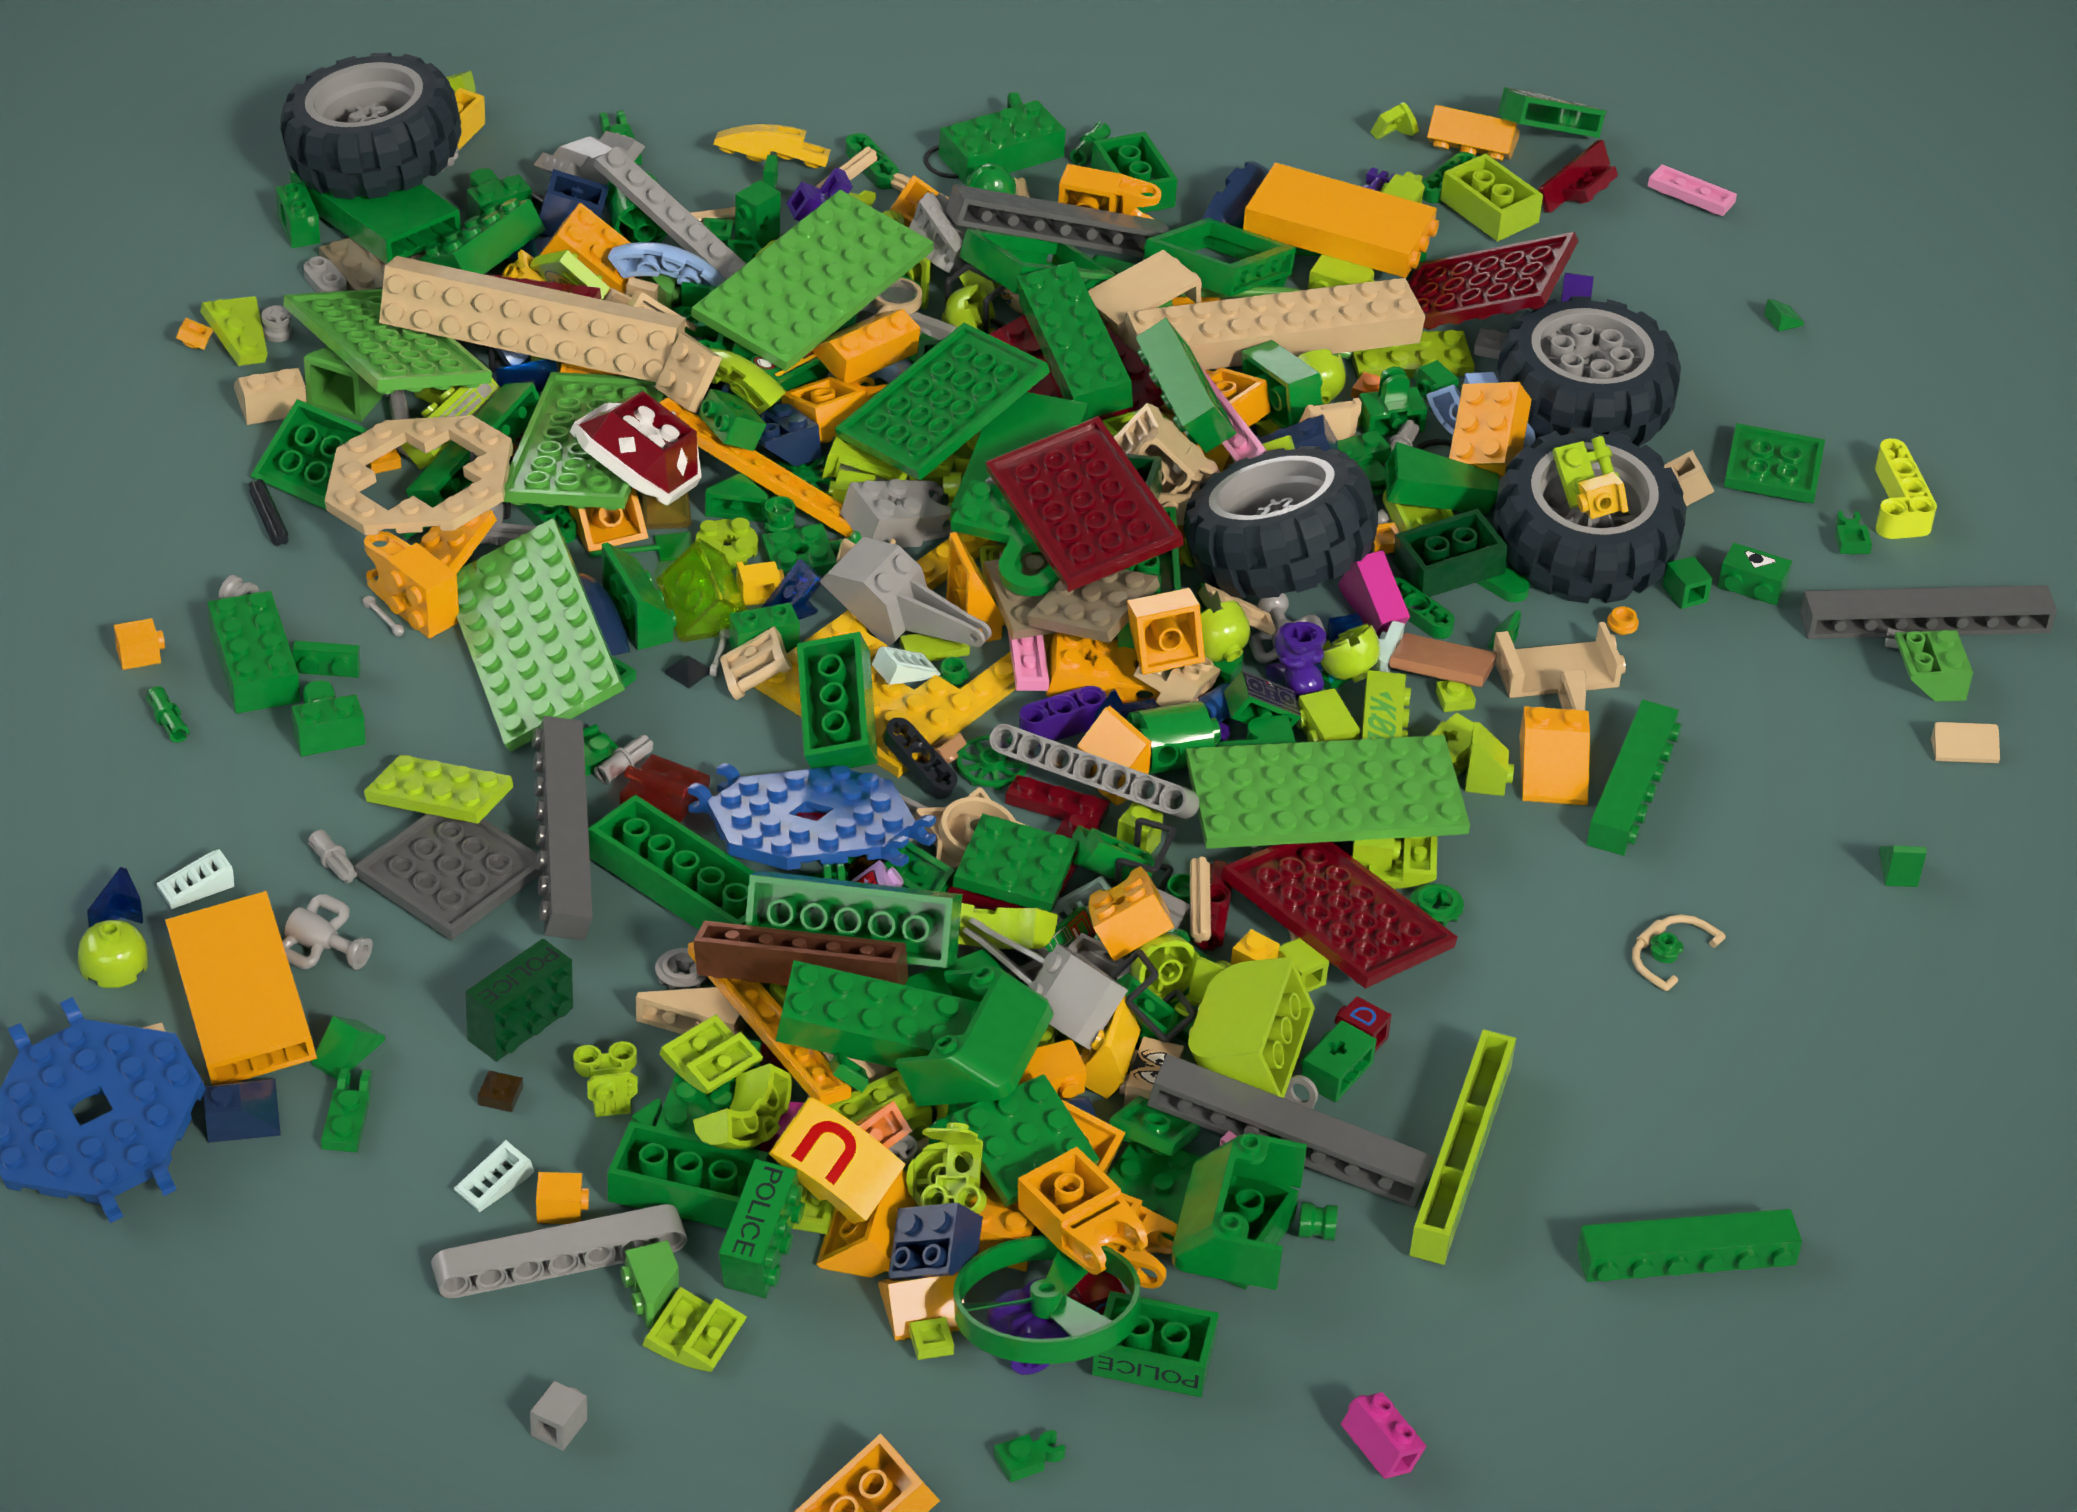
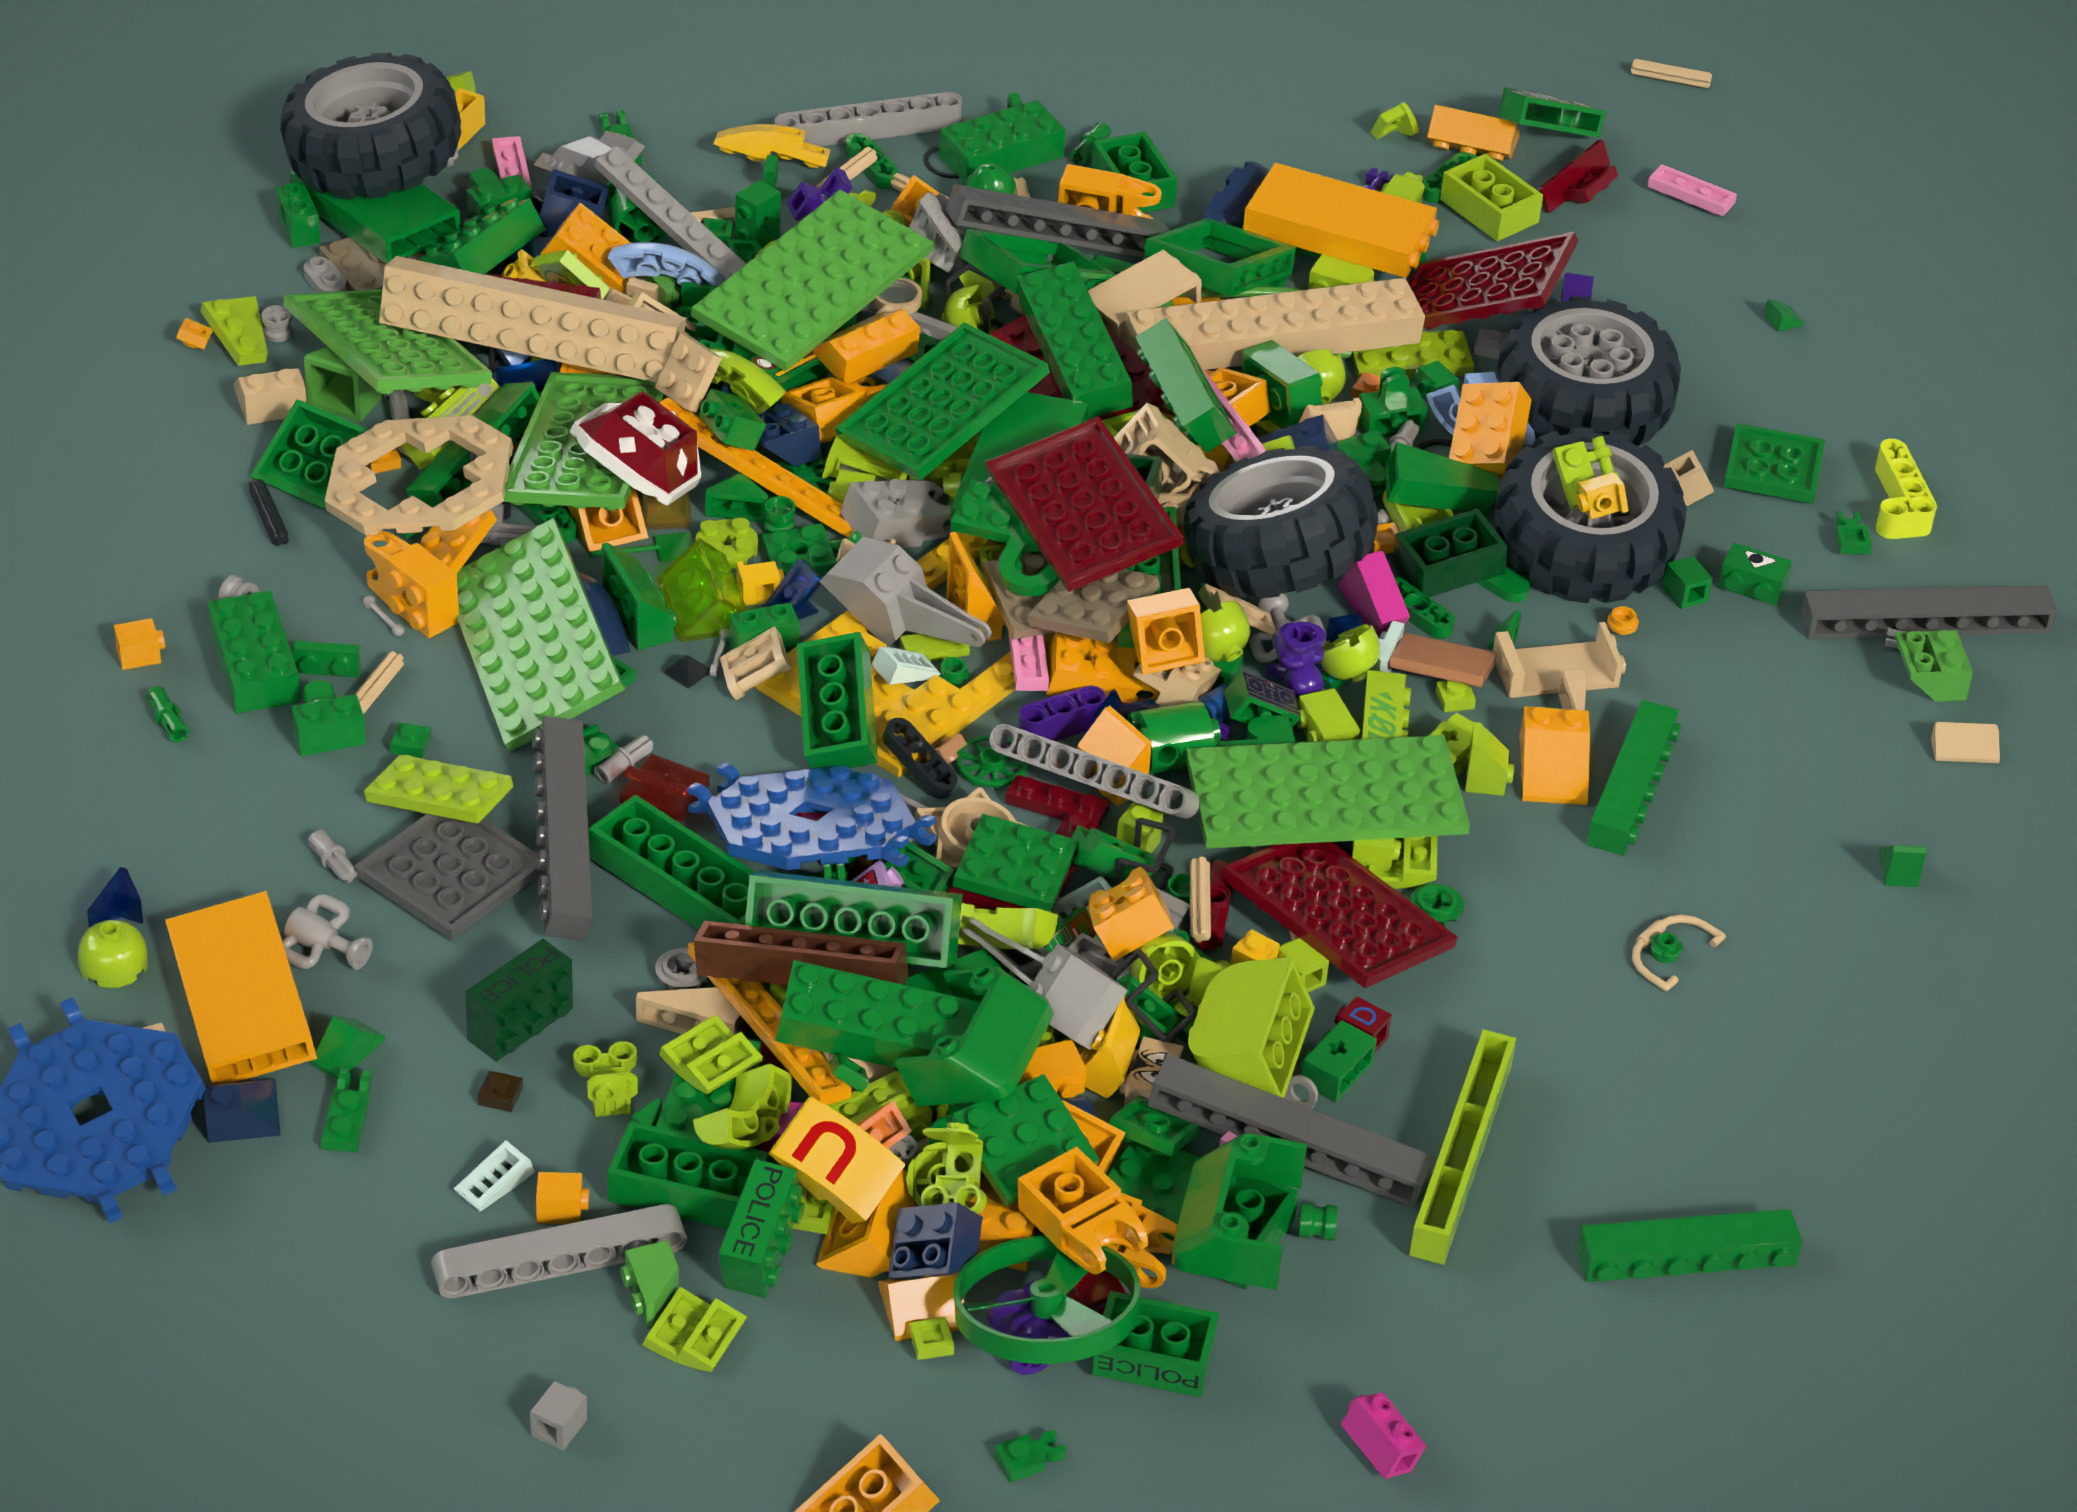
light aqua slope [157,849,234,909] -> none
none -> tan axle [355,651,404,714]
none -> green plate [390,722,431,759]
none -> bright pink plate [492,136,532,189]
none -> light grey beam [775,92,963,146]
none -> tan axle [1631,59,1712,89]

